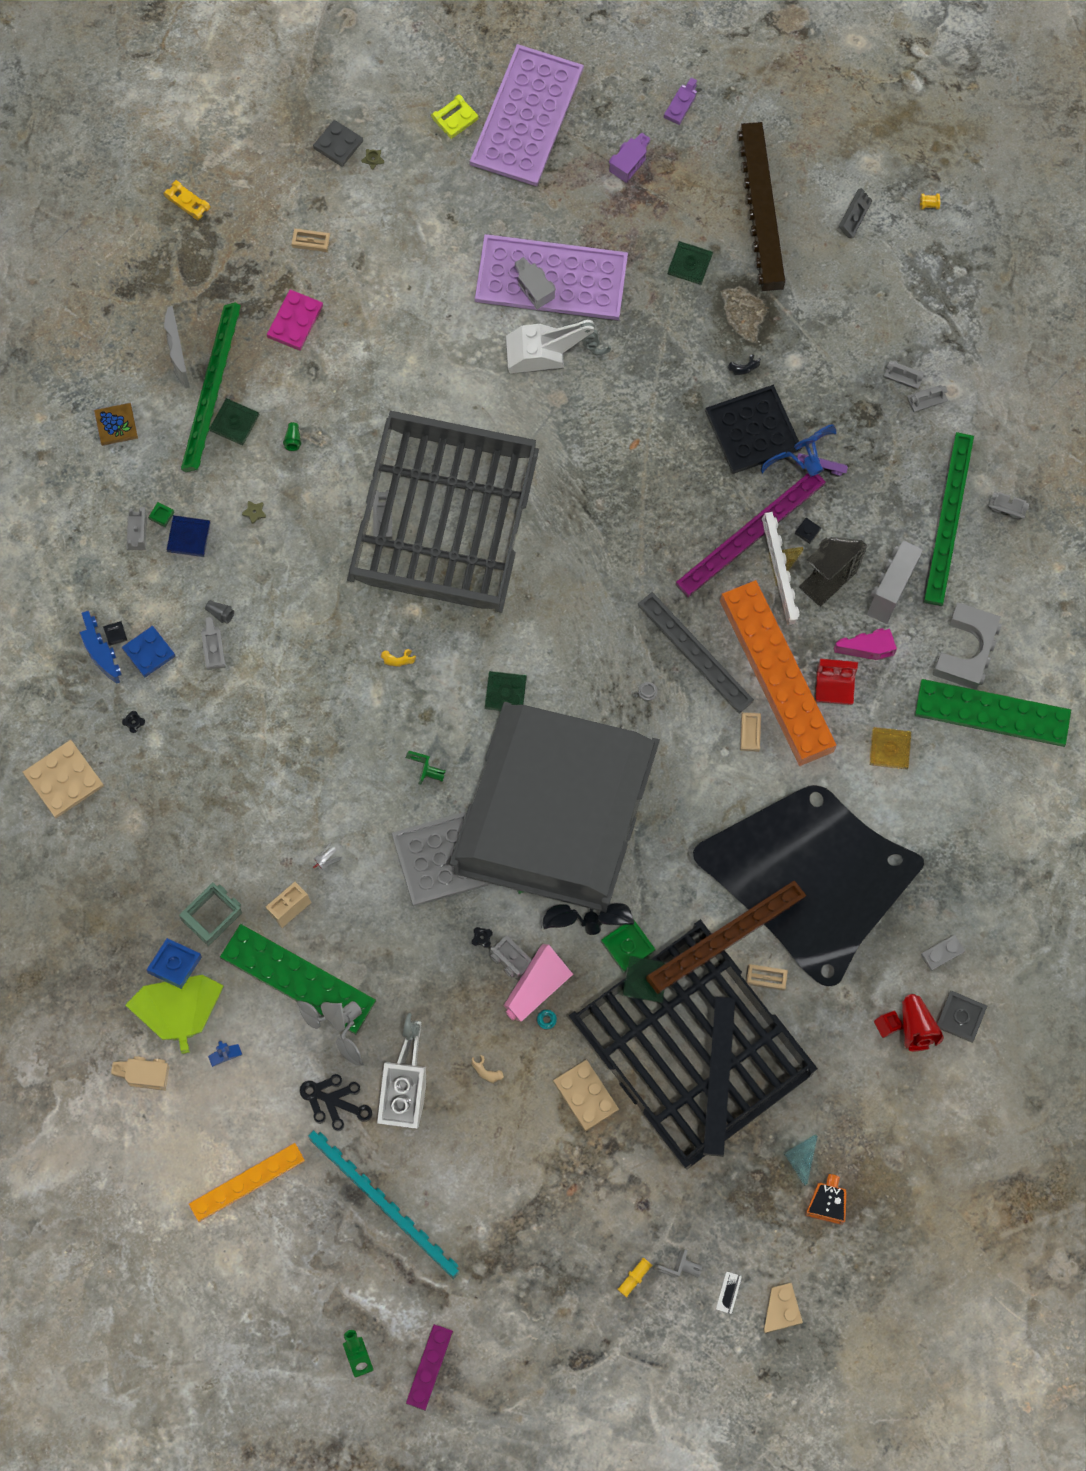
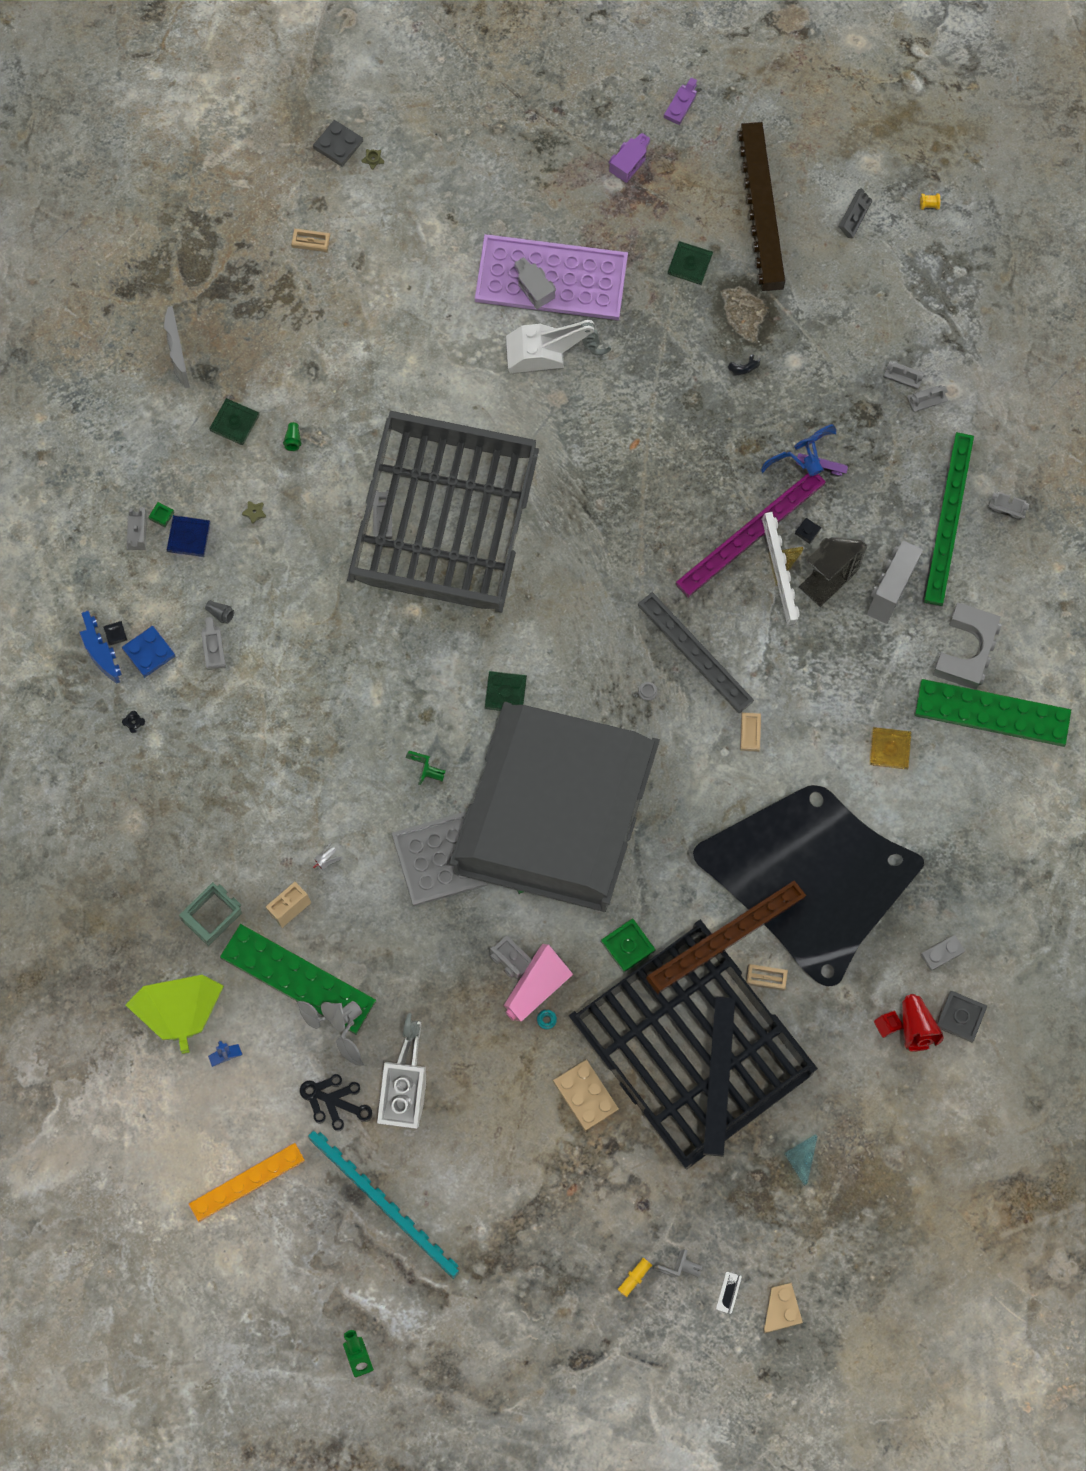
tan plate [23,740,104,819] -> none
pearl gold tile [94,403,138,446] -> none
tan hinge [111,1056,170,1091] -> none
blue plate [147,938,202,989] -> none
yellow plate [163,180,211,220] -> none
green plate [181,302,241,472] -> none
dark pink plate [267,289,323,351] -> none
yellow piece [381,649,416,667] -> none
magenta plate [406,1324,453,1411] -> none
neon yellow plate [431,94,479,139] -> none
lavender plate [470,44,584,186] -> none
tan piece [471,1055,504,1083] -> none
black plate [472,927,493,948] -> none
black plant [543,903,634,935] -> none
clear green plate [622,956,666,1003] -> none
black plate [705,384,802,474] -> none
orange brick [720,580,837,766] -> none
torso [805,1174,846,1225] -> none
red bracket [815,659,858,705] -> none
dark pink slope [834,628,897,660] -> none

